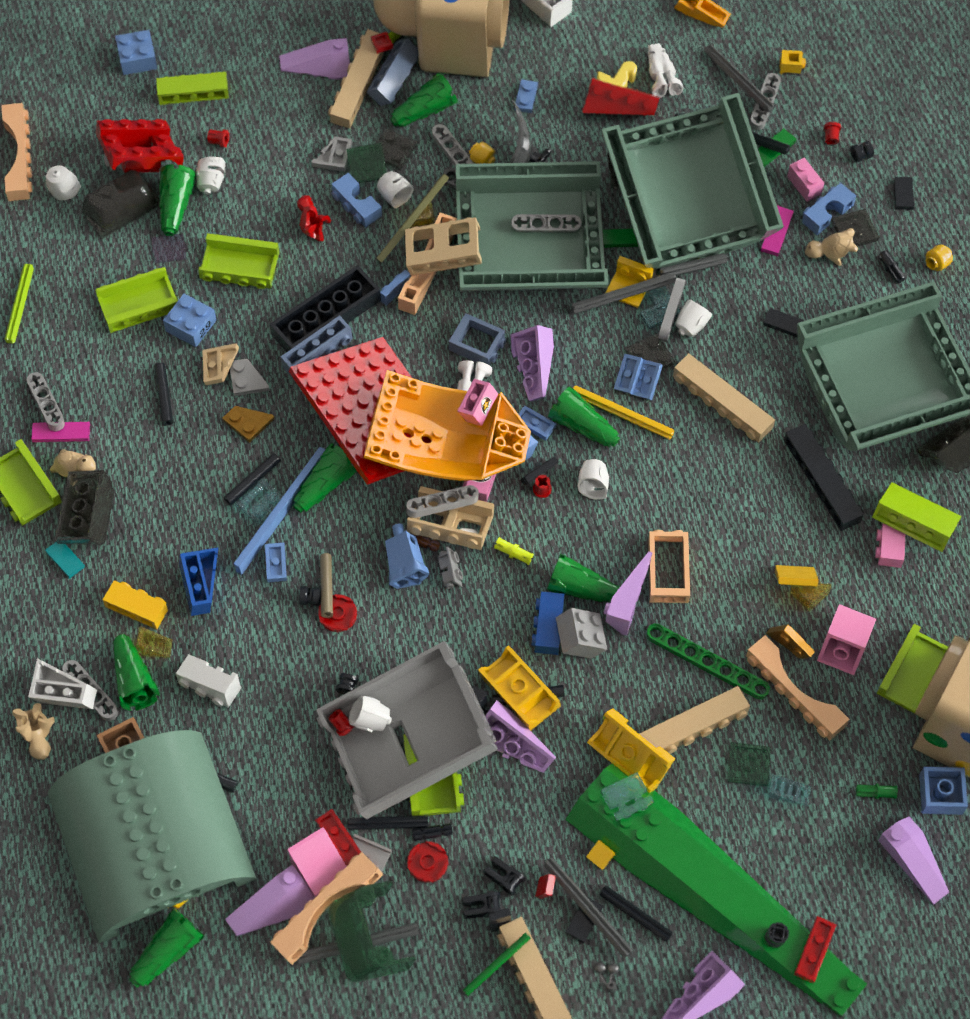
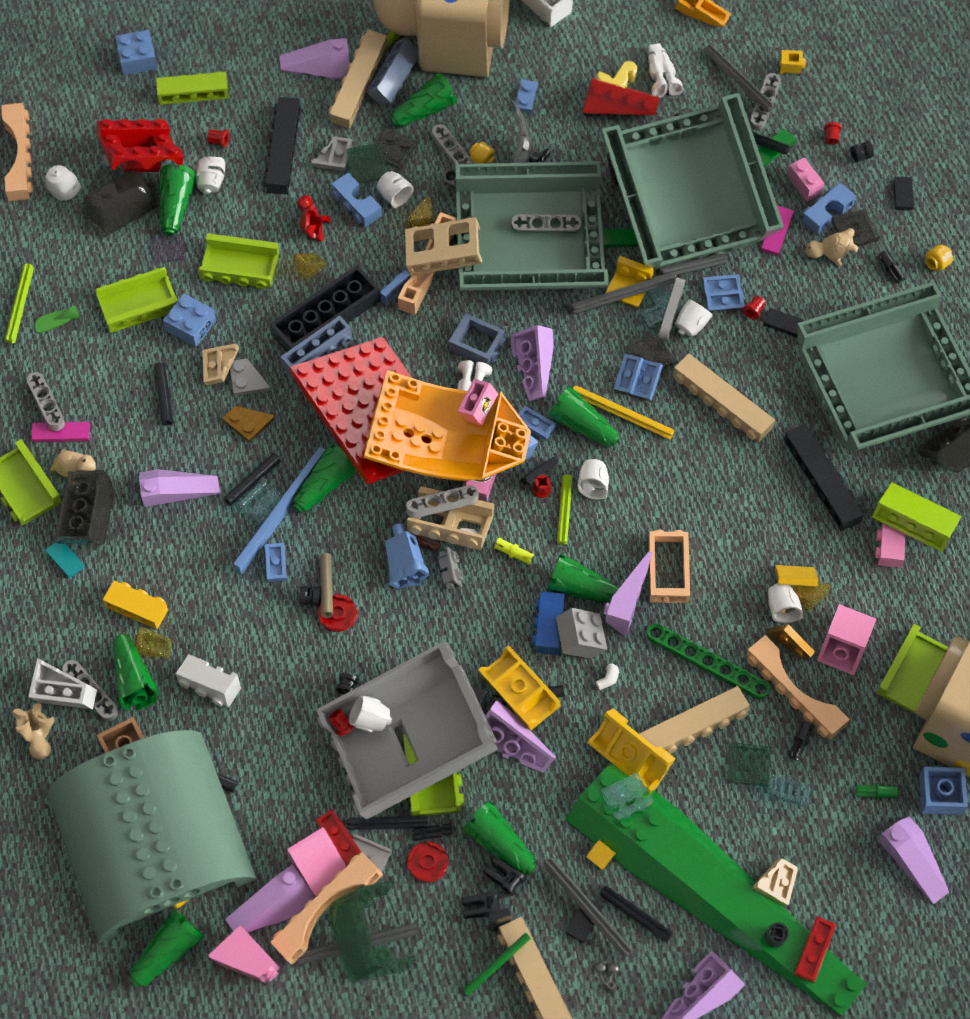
blue wedge [179,547,219,616] -> none
red tile [371,31,393,54] -> none
olive tile [376,174,449,264] -> none
red tile [535,874,556,899] -> none
none -> bright green piece [35,305,80,333]
none -> lavender wedge [139,469,220,507]
none -> bright pink slope [209,925,280,983]
none -> black brick [263,97,301,195]
none -> clear yellow slope [293,253,328,281]
none -> green cone [462,801,537,875]
none -> lime axle [557,474,573,545]
none -> white arm [596,664,619,690]
none -> medium blue slope [702,274,744,311]
none -> red bush [742,296,766,320]
none -> tan wing [753,859,798,906]
none -> white helmet [768,583,803,623]
none -> black axle [789,721,814,761]

